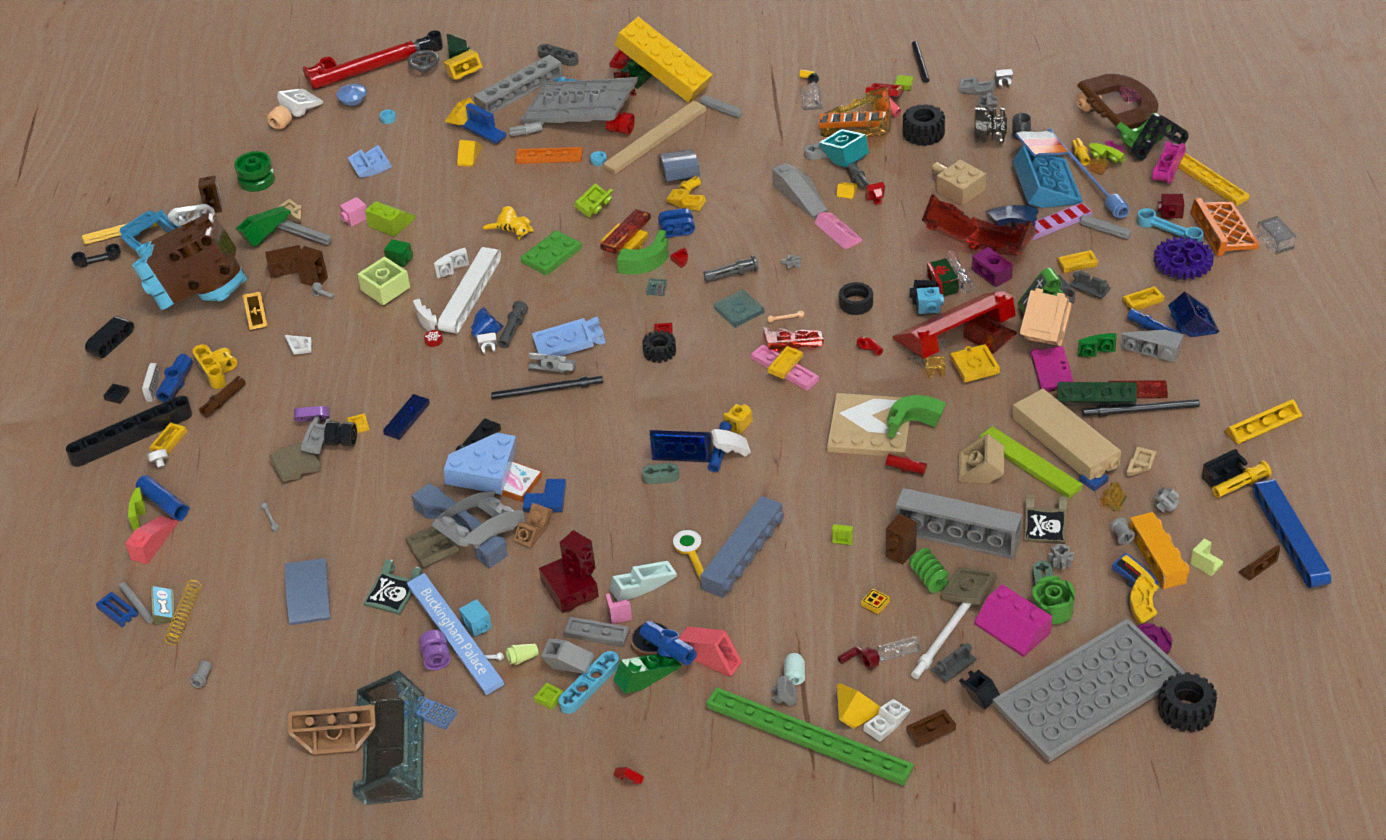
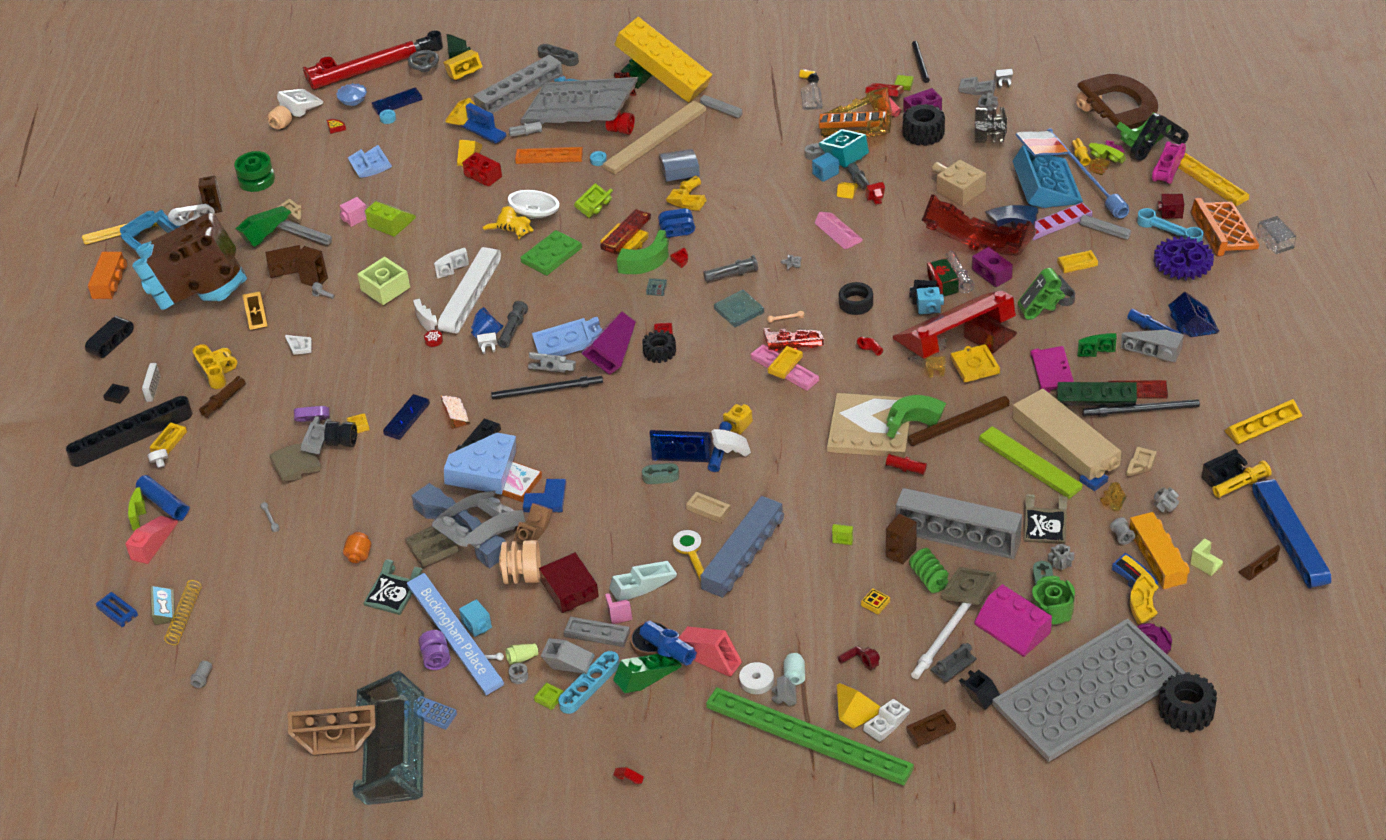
black bar [71,243,121,267] -> none
light grey bar [119,582,154,624] -> none
blue piece [155,354,193,402] -> none
sand blue slope [285,558,331,625] -> none
green brick [384,239,413,267] -> none
dark red brick [559,530,596,581] -> none
red tile [610,49,631,69] -> none
light grey wedge [772,163,827,219] -> none
clear slope [875,635,920,662] -> none
tan slope [958,434,1004,483] -> none
dark grey piece [1012,113,1031,140] -> none
light nougat container [1020,288,1072,347] -> none
dark grey hinge [1070,270,1111,299] -> none
clear pink tile [1118,87,1142,102] -> none
yellow tile [1122,286,1164,310] -> none
none -> orange brick [88,252,127,299]
none -> tile [327,119,346,134]
none -> orange head [343,532,372,563]
none -> clear blue tile [372,87,423,115]
none -> clear orange slope [441,395,470,429]
none -> red brick [462,152,502,187]
none -> light nougat wheel [499,540,541,584]
none -> white dish [508,190,559,219]
none -> light grey bush [509,663,528,684]
none -> magenta slope [581,312,636,375]
none -> tan tile [686,492,731,523]
none -> white piece [739,662,774,695]
none -> dark azure brick [812,152,839,182]
none -> magenta brick [903,88,942,112]
none -> reddish brown axle [908,396,1010,446]

